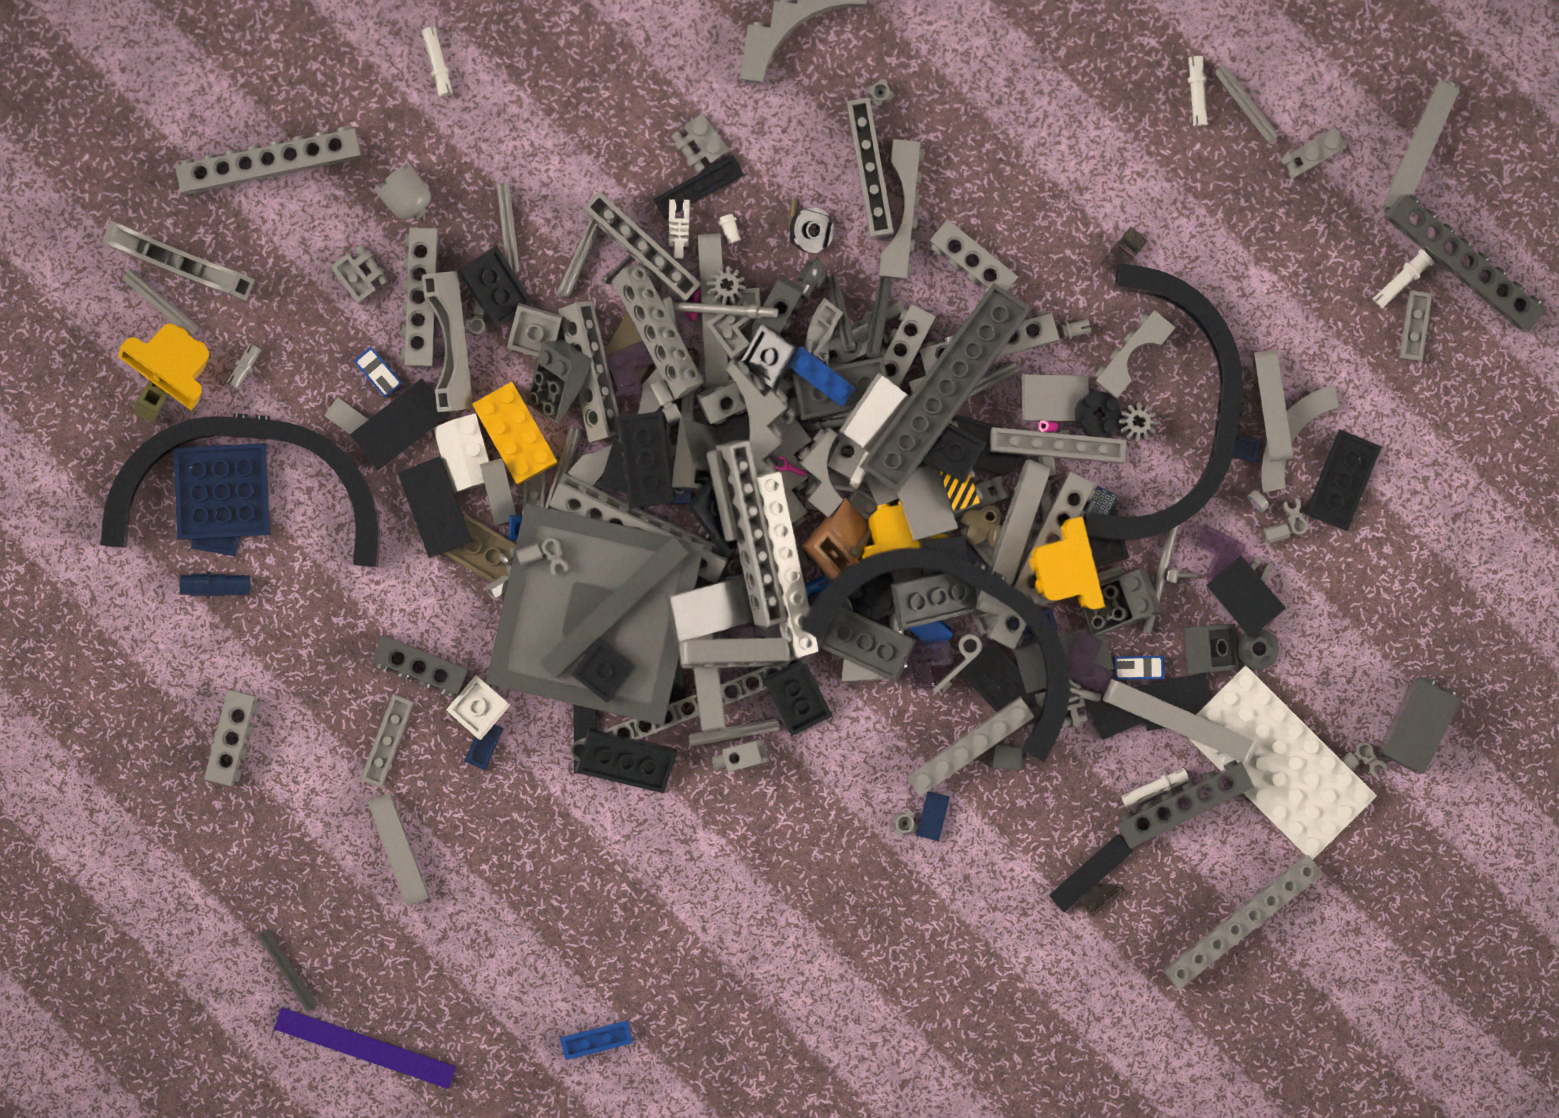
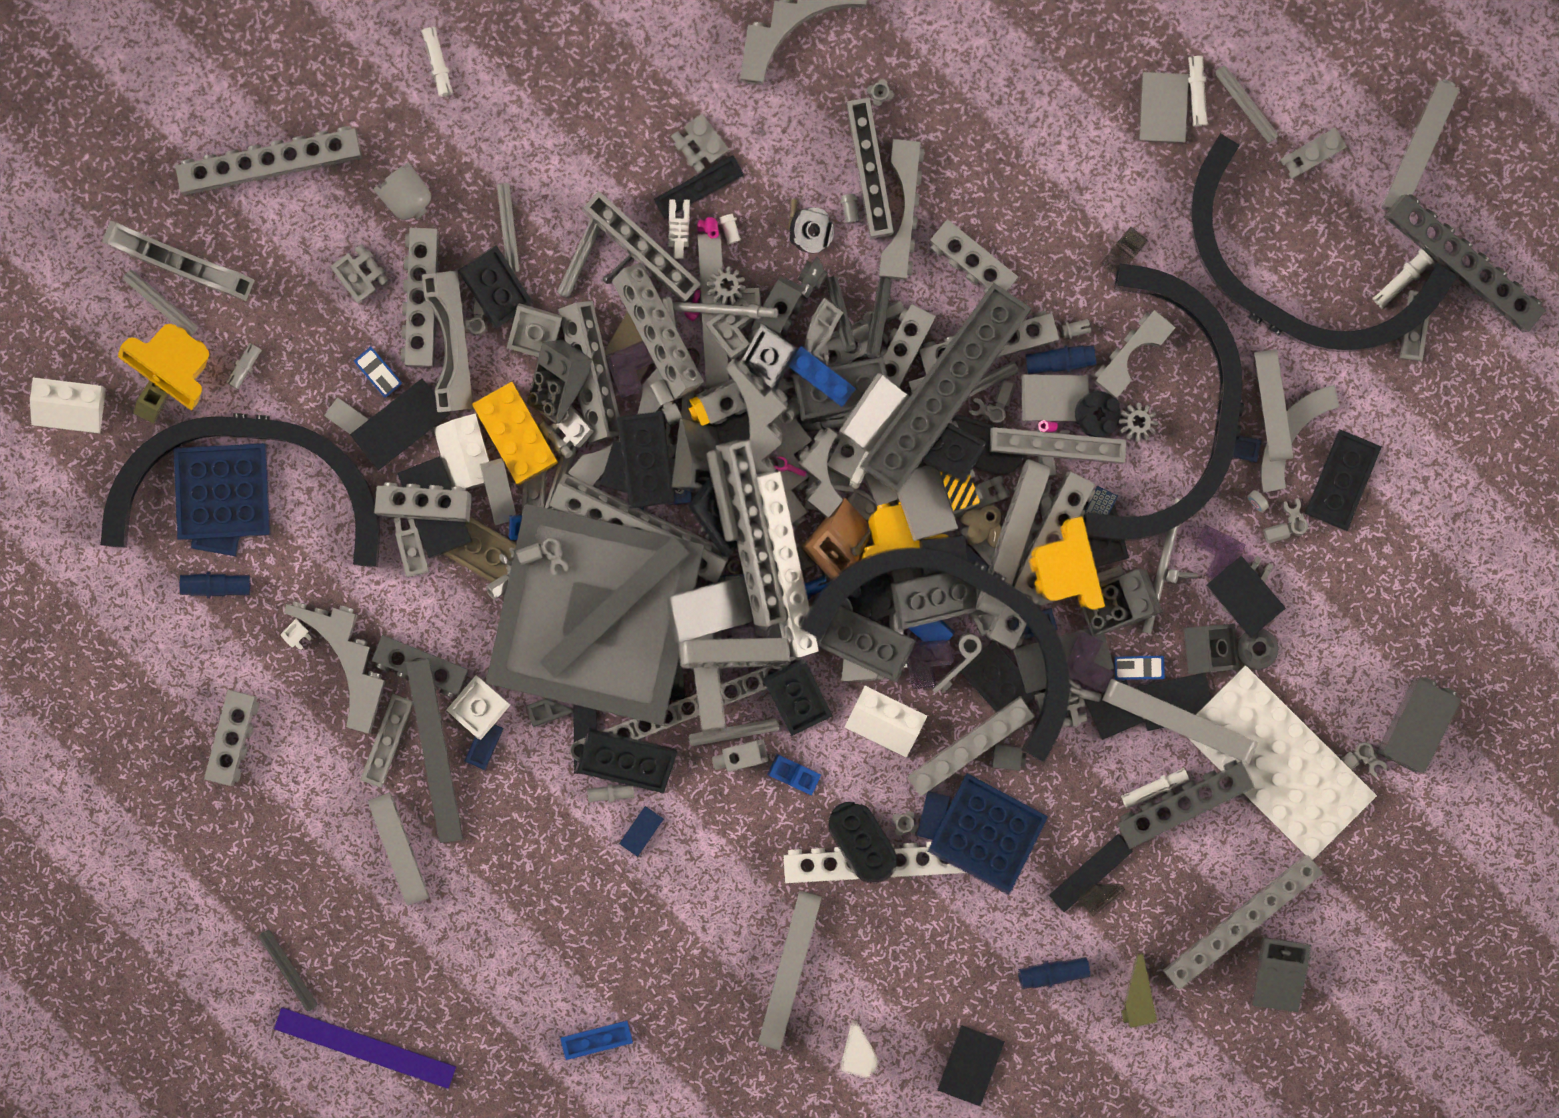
black plate [571,638,637,703] -> none
none -> white slope [30,378,106,433]
none -> white tile [281,618,311,650]
none -> light grey arch [284,601,386,734]
none -> light grey brick [374,482,472,522]
none -> light grey hinge [393,517,429,578]
none -> dark grey tile [406,658,463,843]
none -> dark grey tile [526,698,573,727]
none -> light grey plate [539,405,595,458]
none -> light grey pin [587,784,634,803]
none -> dark blue tile [619,806,664,857]
none -> yellow plate [688,396,710,426]
none -> dark pink arm [697,217,719,239]
none -> light grey beam [758,890,822,1051]
none -> blue slope [767,754,821,796]
none -> white brick [784,842,966,883]
none -> black tile [828,802,897,883]
none -> light grey pin [840,194,860,223]
none -> white slope [841,1020,878,1078]
none -> white slope [845,686,927,757]
none -> dark blue plate [927,773,1048,896]
none -> black tile [937,1025,1005,1107]
none -> light grey bar [969,380,1017,424]
none -> dark blue piece [1018,957,1090,989]
none -> dark blue piece [1025,345,1096,374]
none -> olive slope [1121,953,1157,1028]
none -> light grey tile [1139,72,1189,143]
none -> black arch [1190,133,1457,352]
none -> dark grey slope [1252,937,1311,1012]

